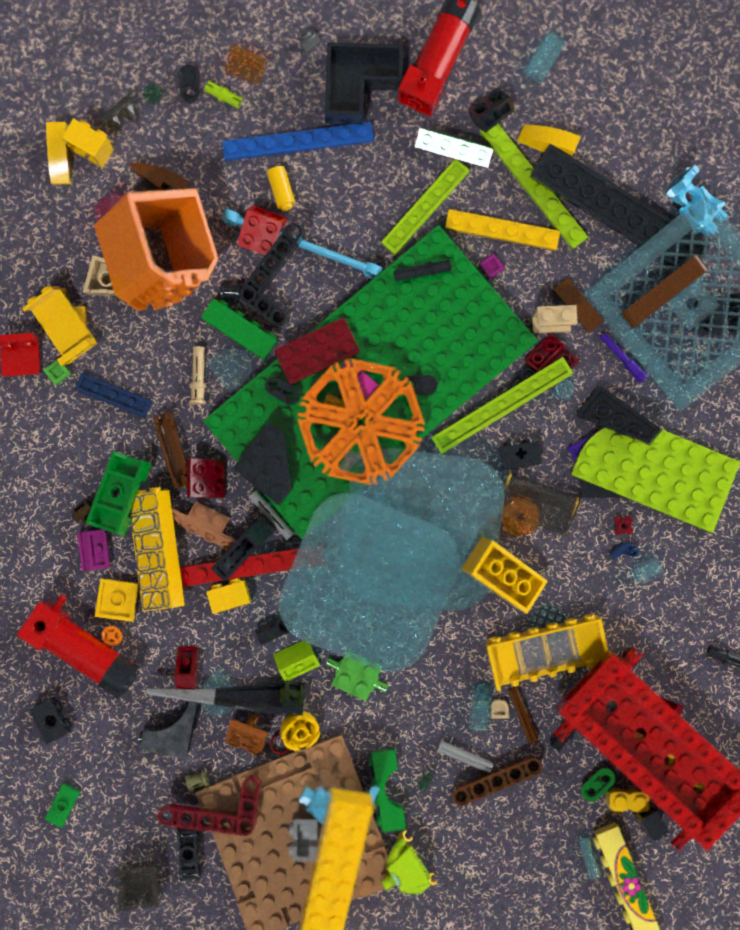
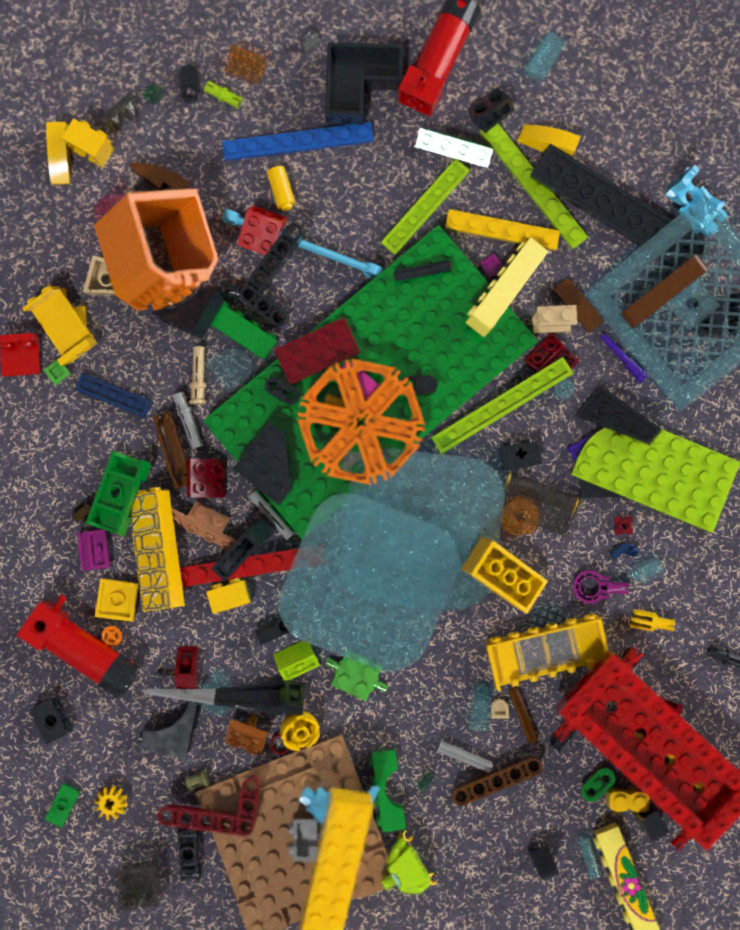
none -> yellow gear [94,785,128,820]
none -> black arch [152,286,225,340]
none -> light grey pin [172,392,204,450]
none -> light yellow brick [466,238,549,337]
none -> black slope [527,841,560,881]
none -> magenta pin [573,570,629,604]
none -> yellow arm [629,609,675,632]

